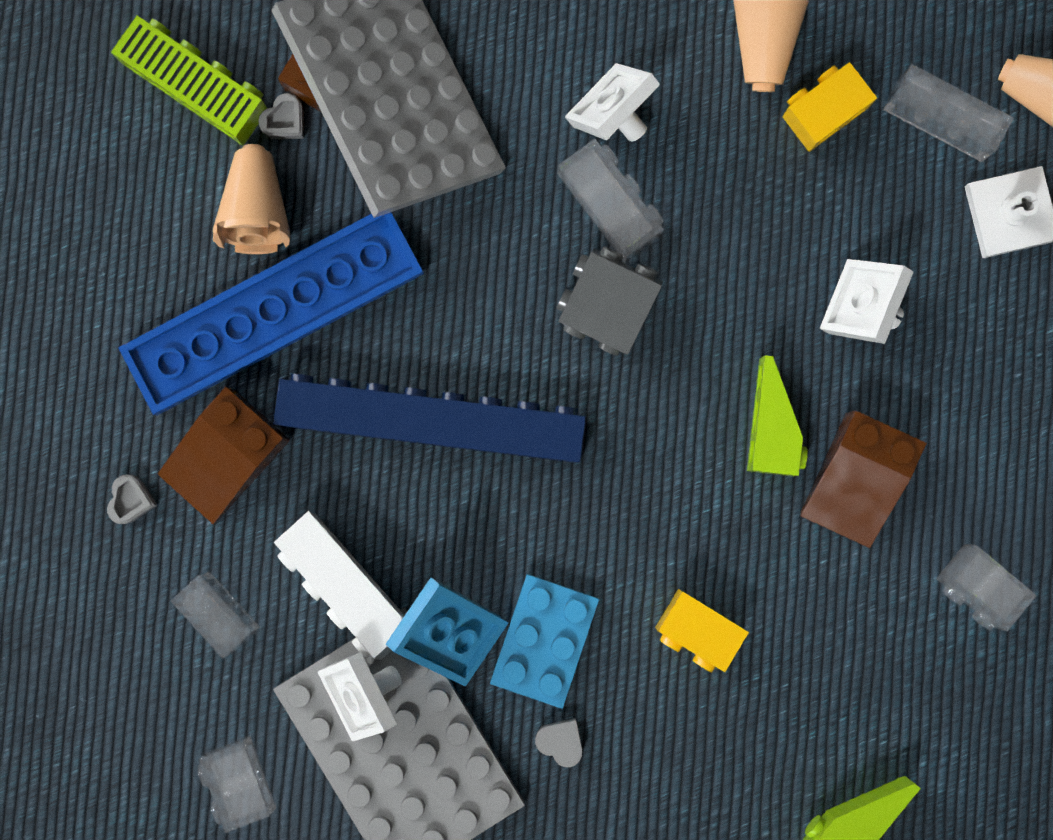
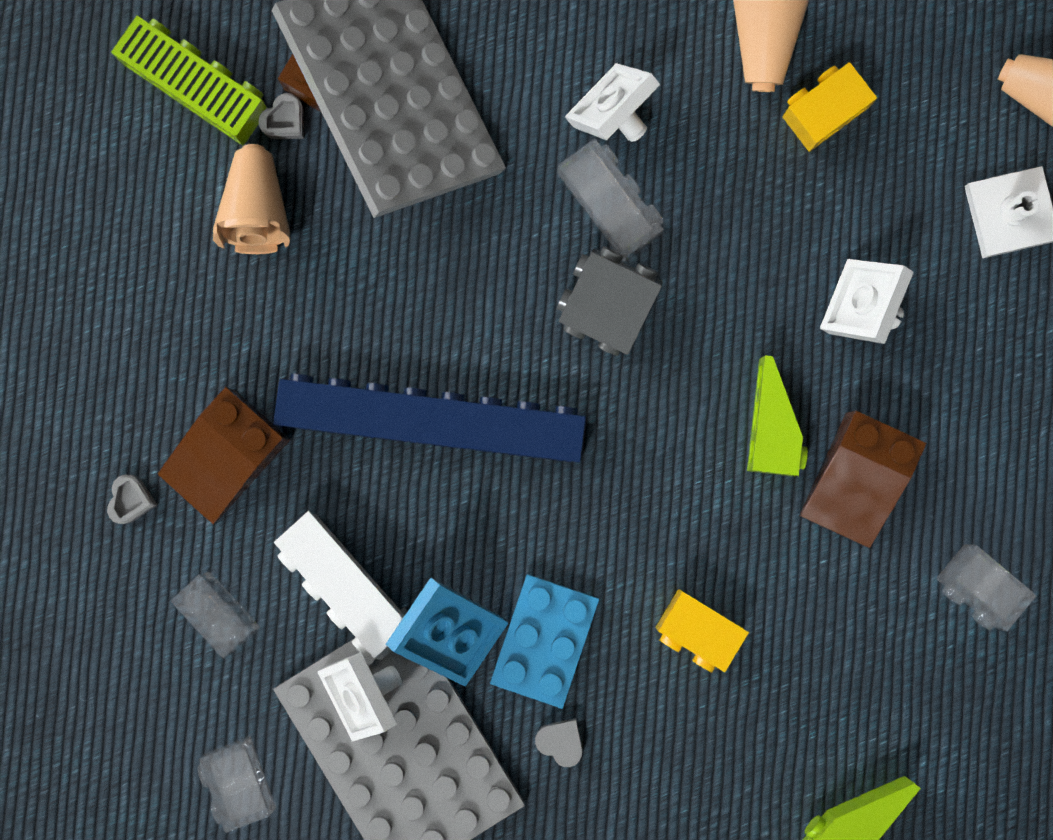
blue plate [118,212,424,416] -> none
clear brick [882,64,1014,162] -> none

